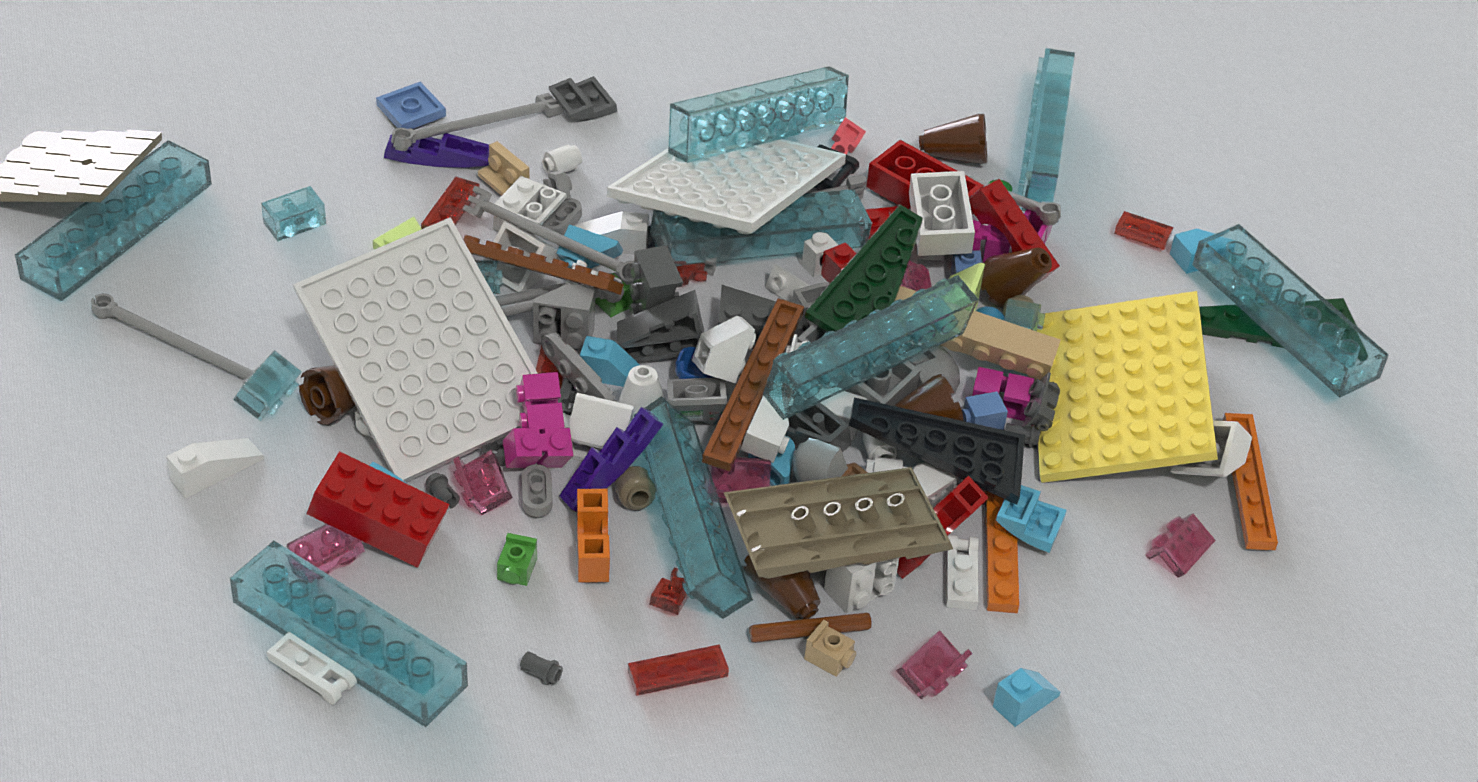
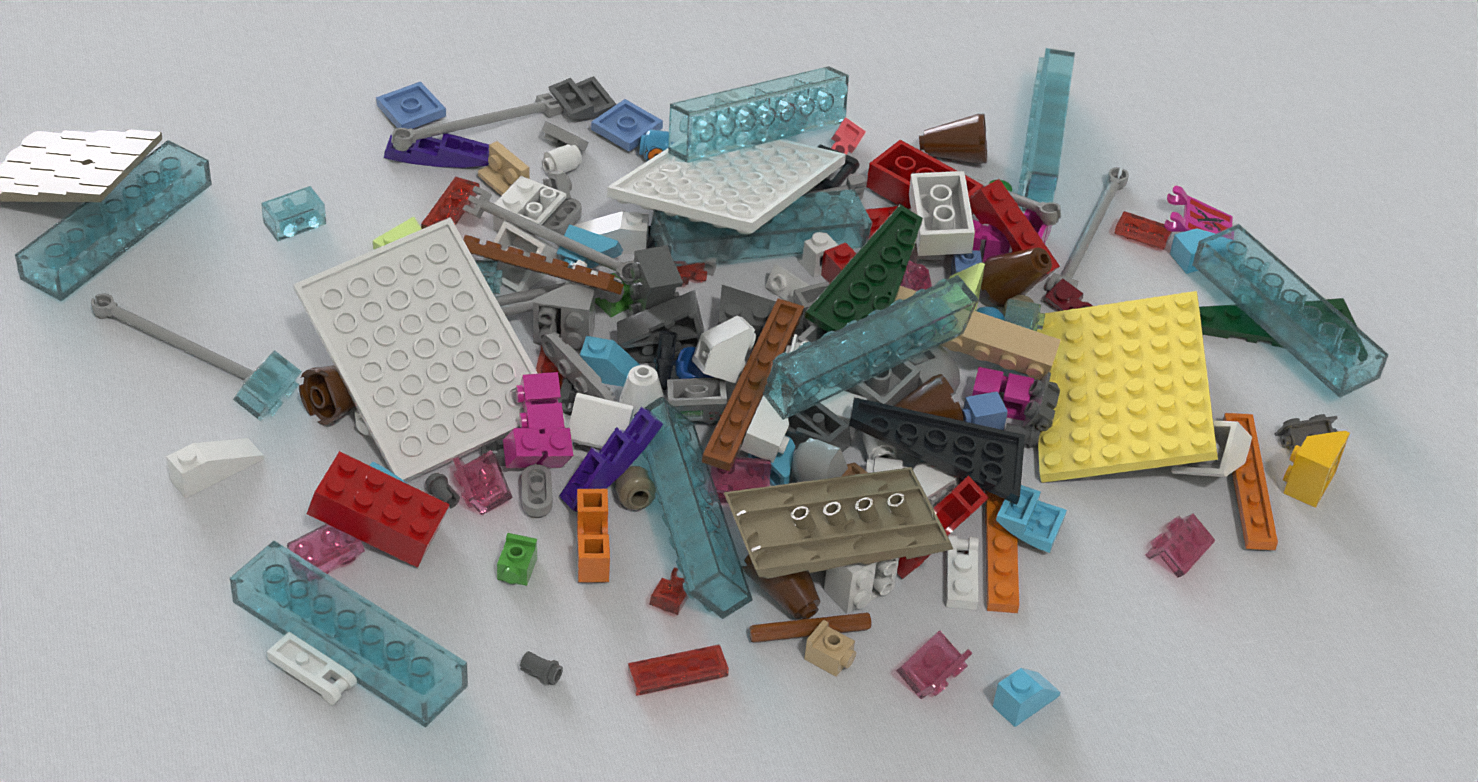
none -> light grey plate [541,121,589,152]
none -> medium blue plate [591,99,663,152]
none -> dark azure head [640,129,677,162]
none -> black pin [653,331,678,390]
none -> dark red plate [1045,278,1093,311]
none -> light grey hinge [1046,167,1129,291]
none -> dark pink flag [1165,185,1233,238]
none -> dark grey hinge [1275,414,1338,449]
none -> yellow slope [1283,431,1350,508]

